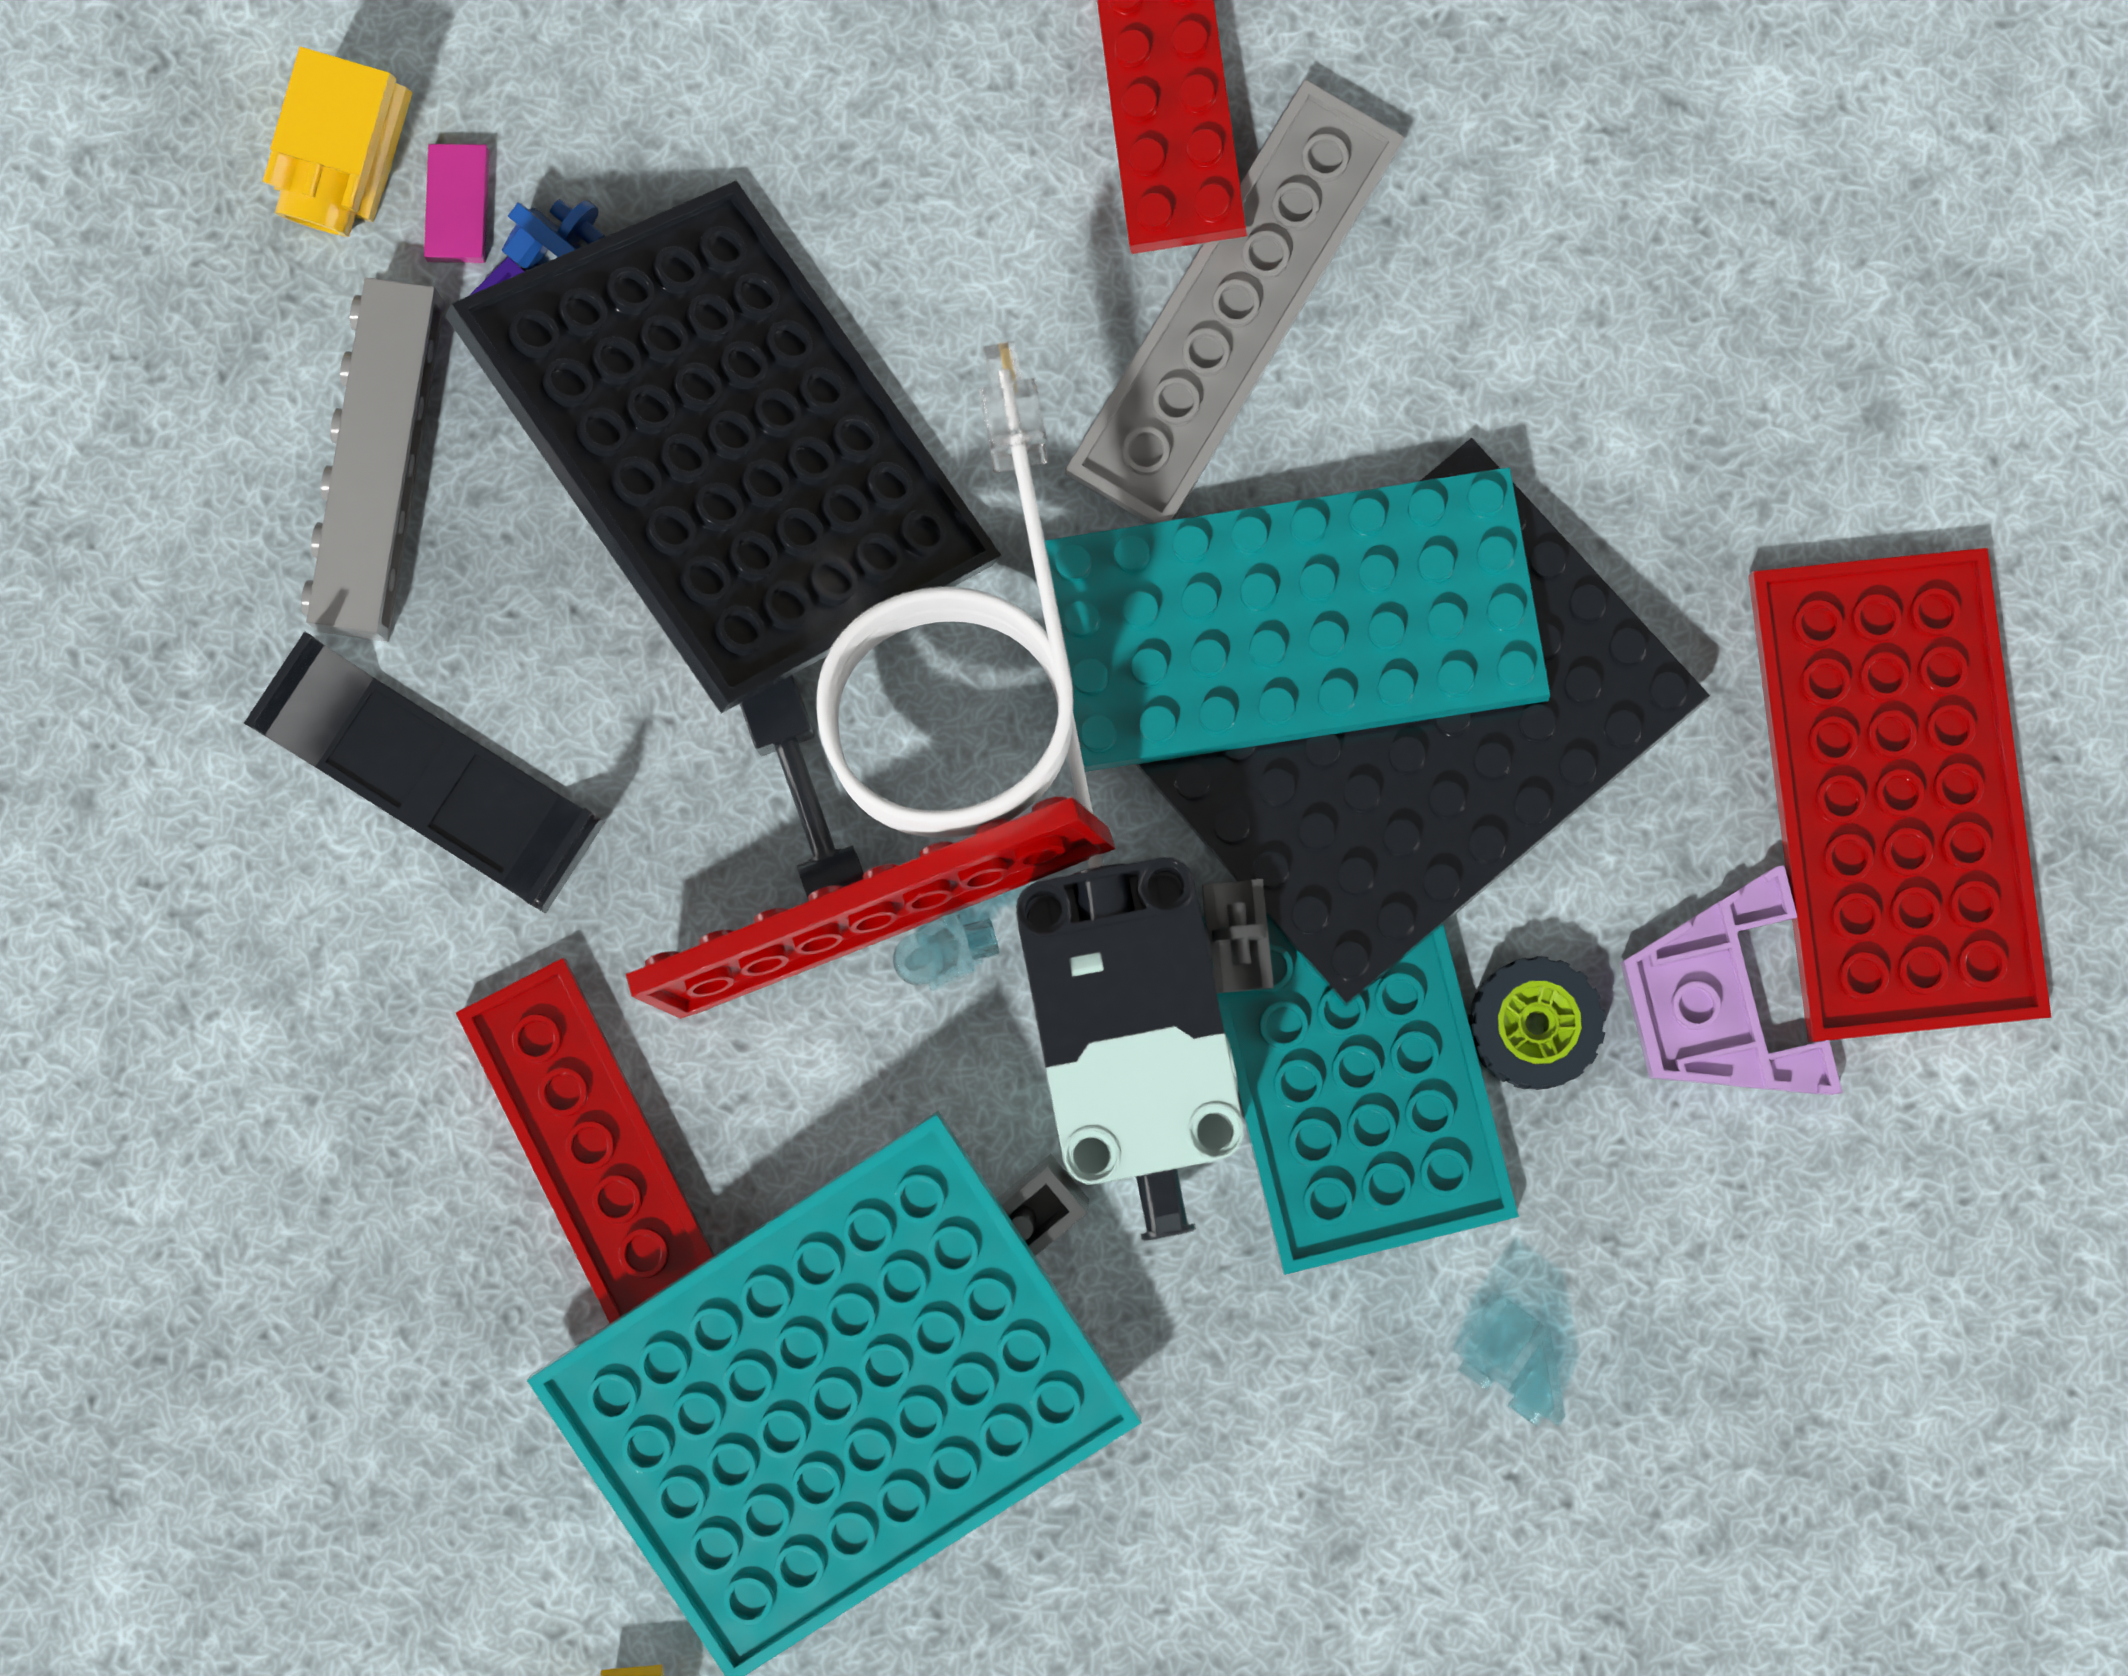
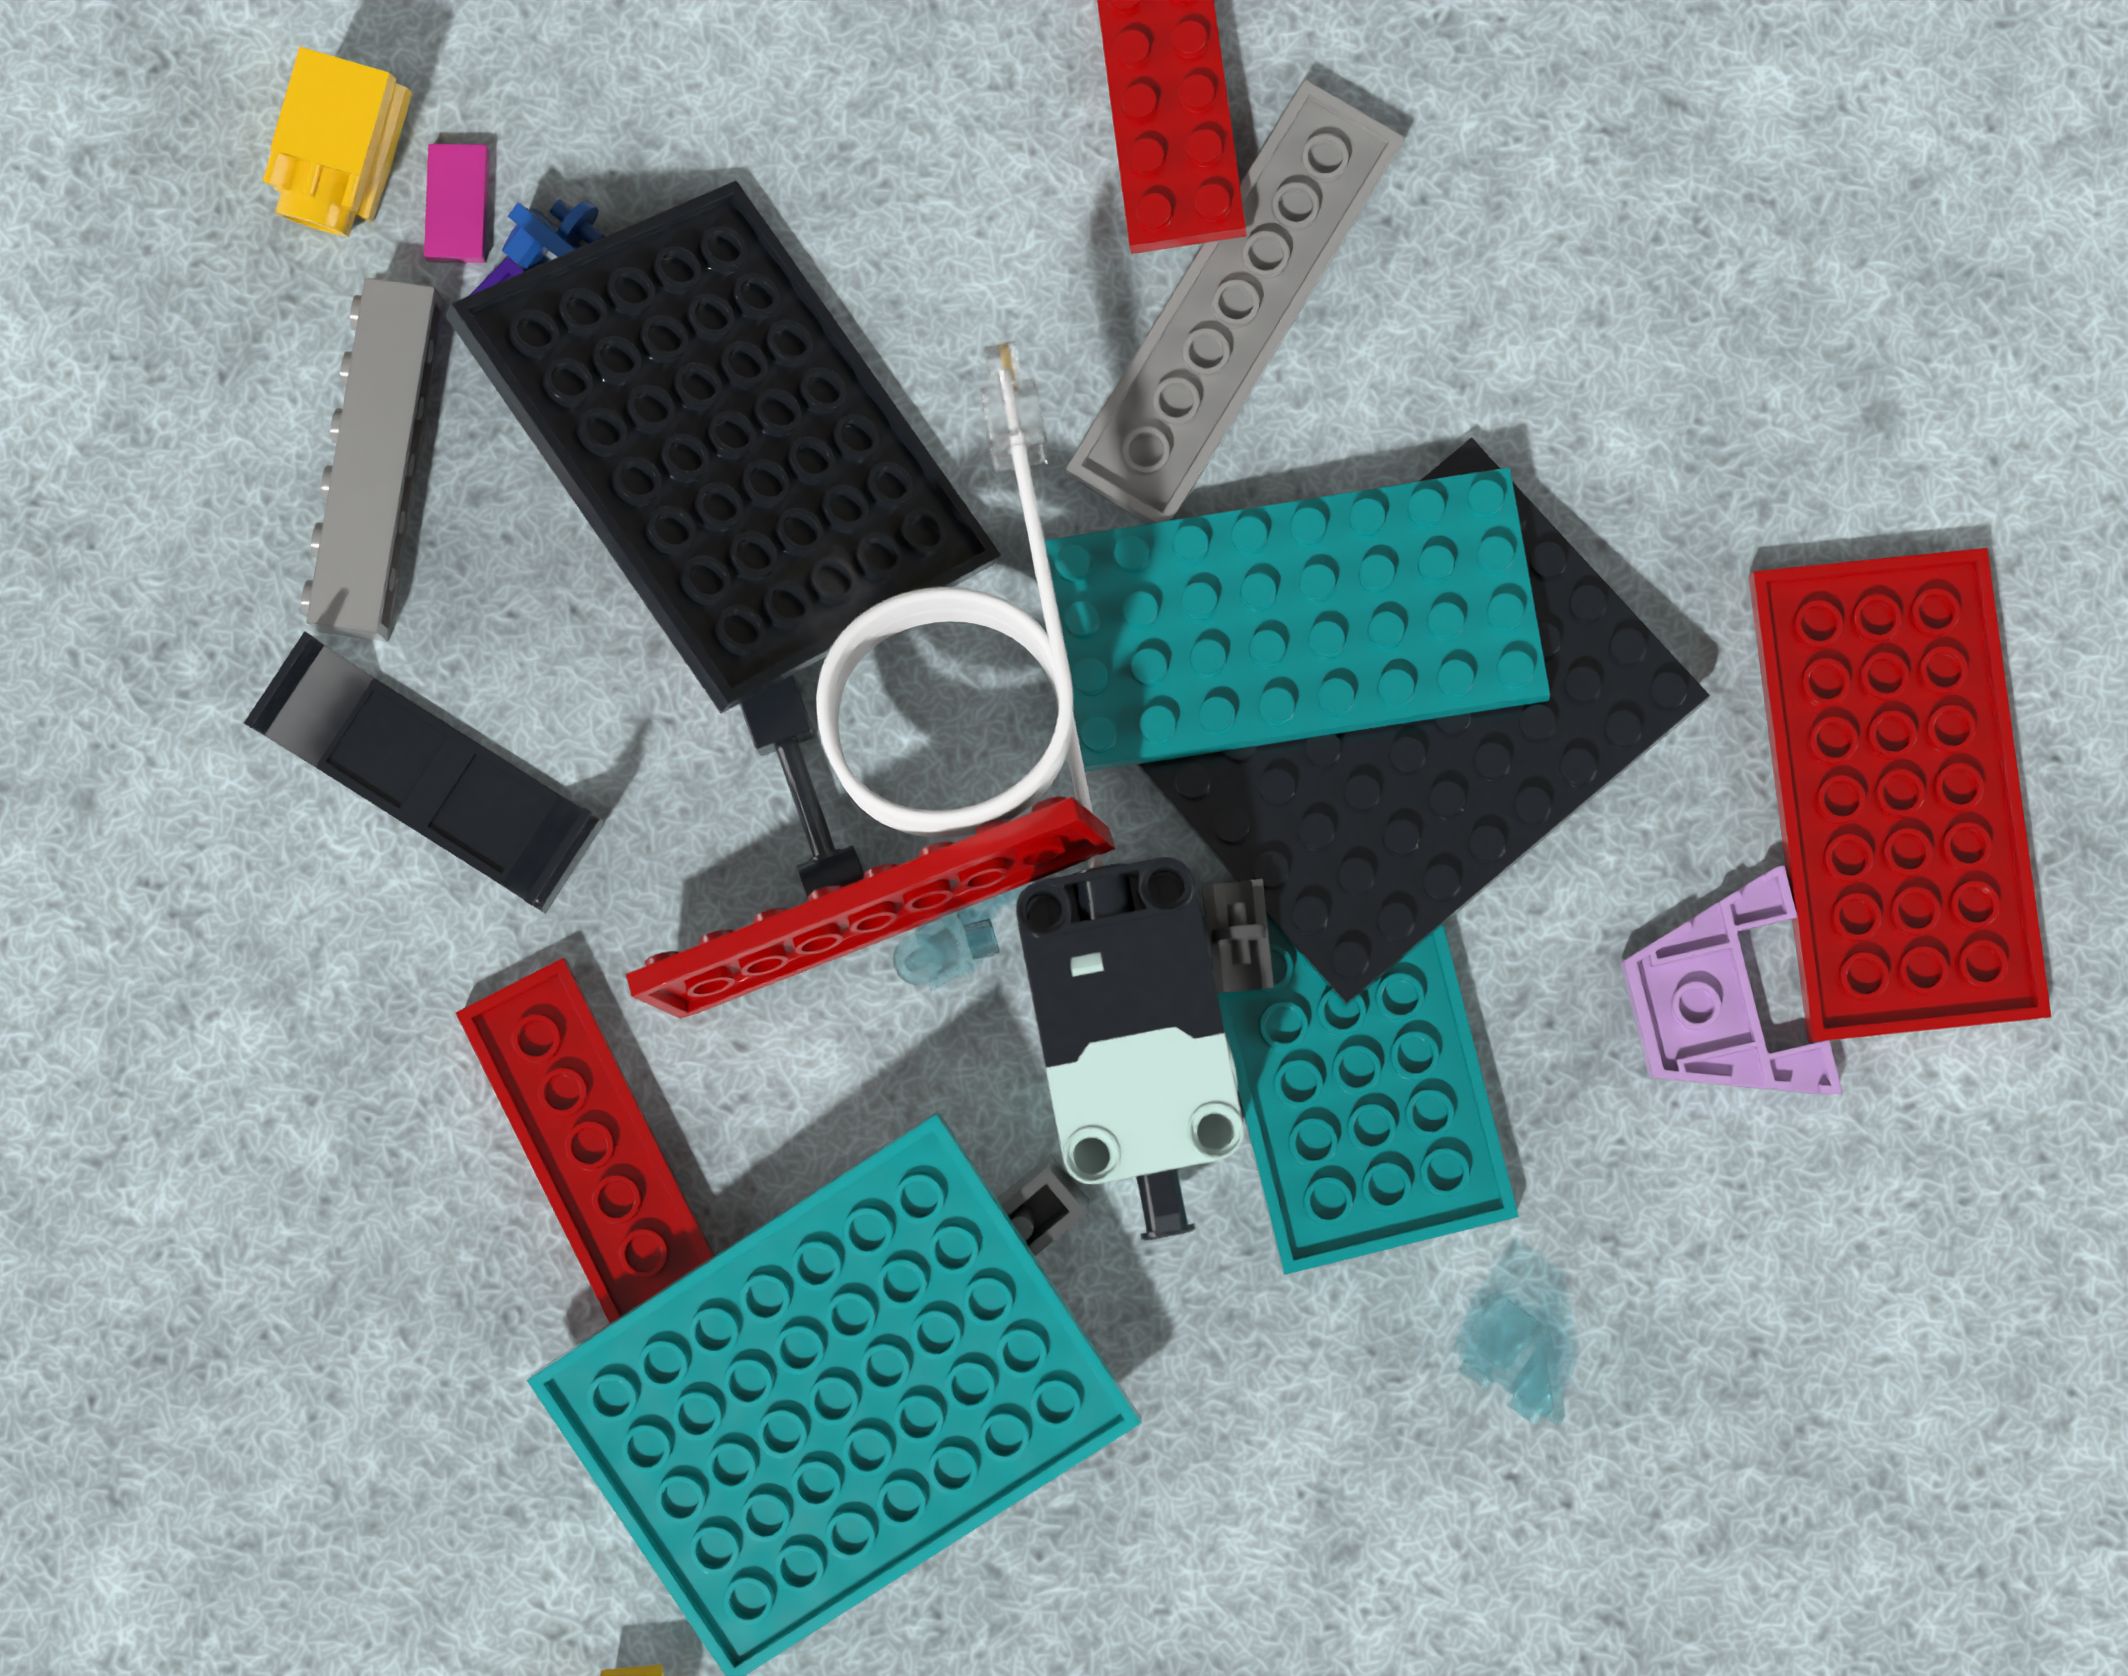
black wheel [1468,956,1606,1090] -> none

